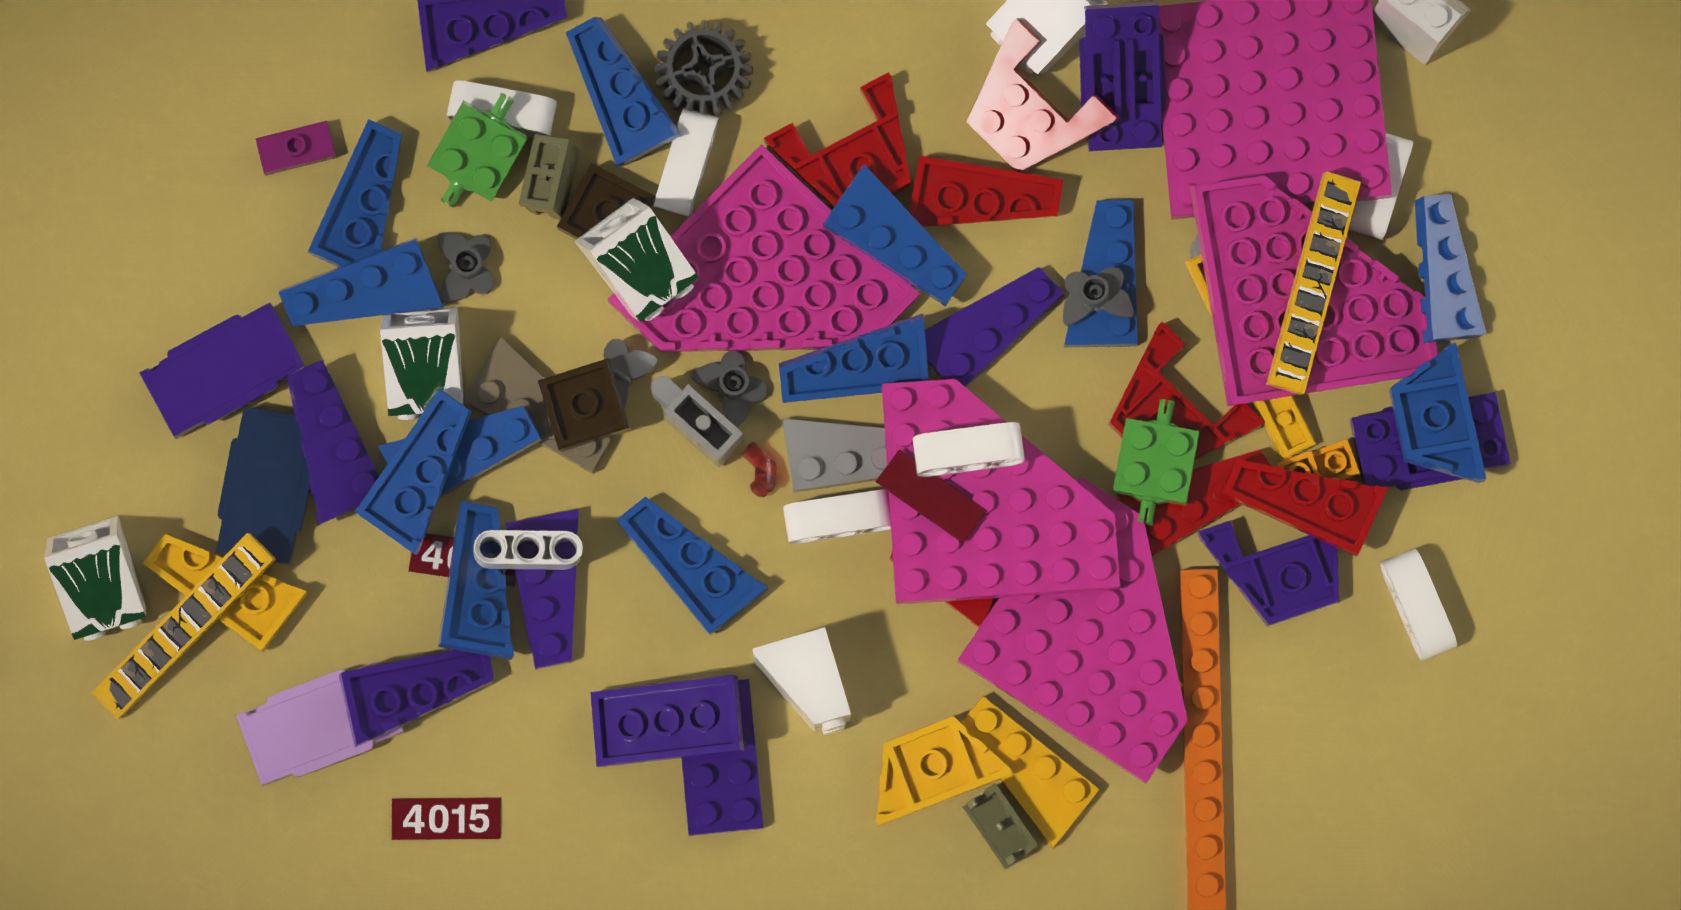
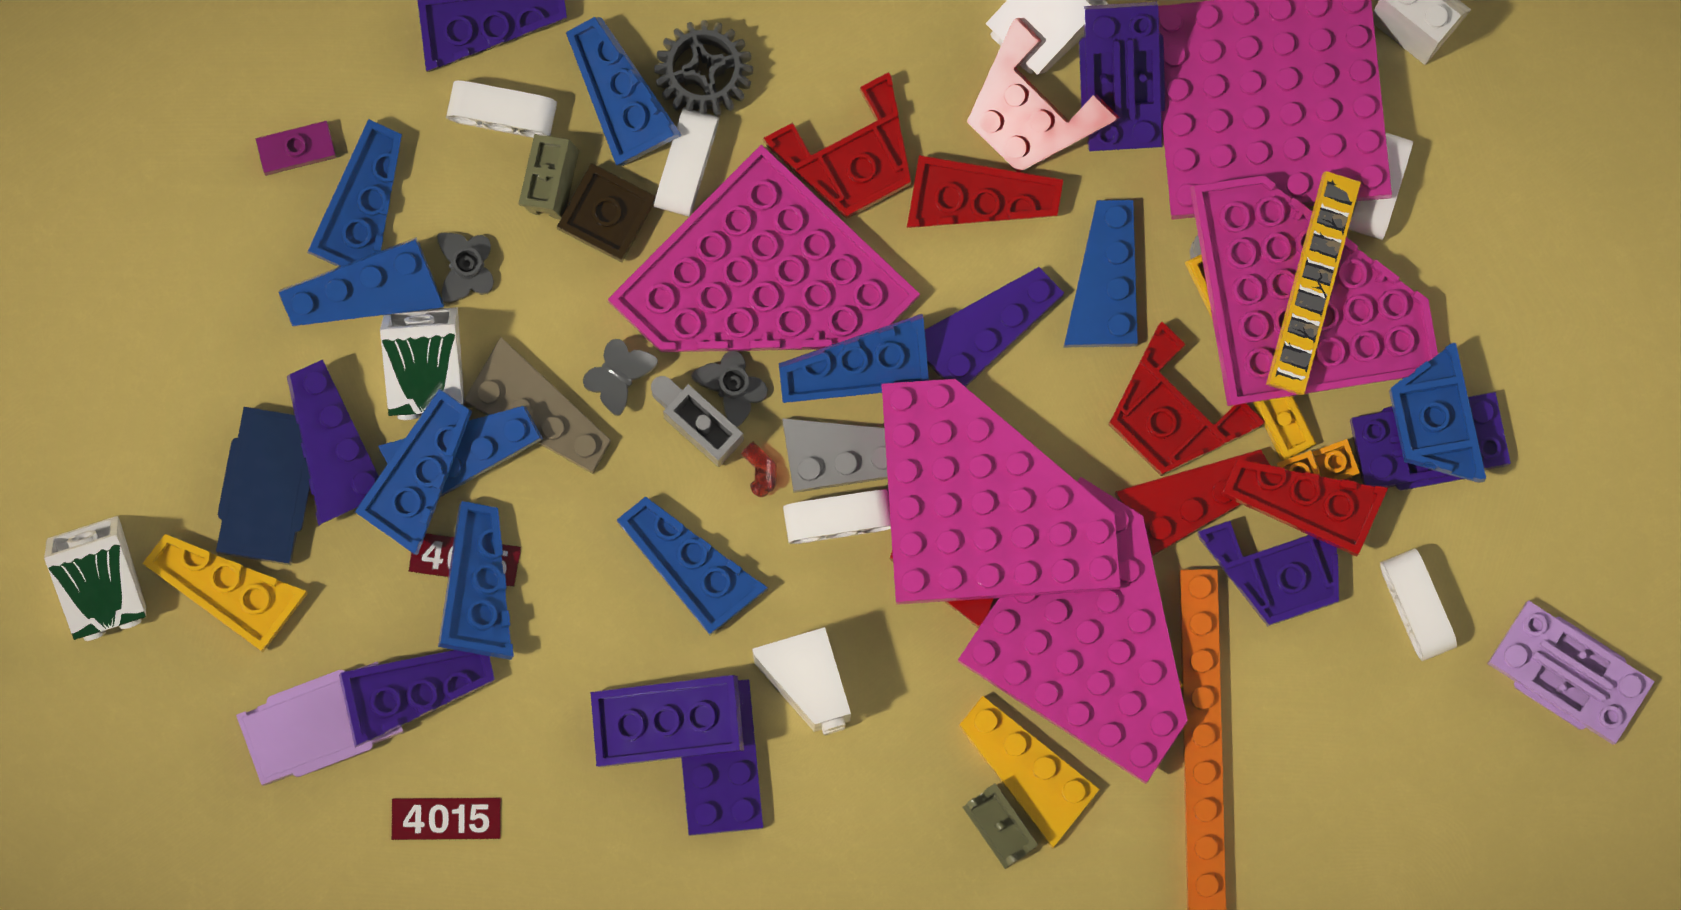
tile [92,533,276,719] -> none
dark purple piece [139,303,306,439] -> none
bright green plate [427,93,528,208] -> none
white beam [473,530,583,570] -> none
dark purple wing [506,509,579,670] -> none
dark brown tile [538,358,631,452] -> none
slope [574,198,699,322] -> none
blue wing [823,164,967,307] -> none
dark red sticker [875,450,987,543] -> none
yellow wing [876,716,1013,826] -> none
white beam [912,422,1025,477] -> none
dark grey animal [1063,267,1134,326] -> none
bright green plate [1113,399,1199,525] -> none
wing [1415,194,1486,344] -> none
none -> lavender piece [1487,600,1655,745]

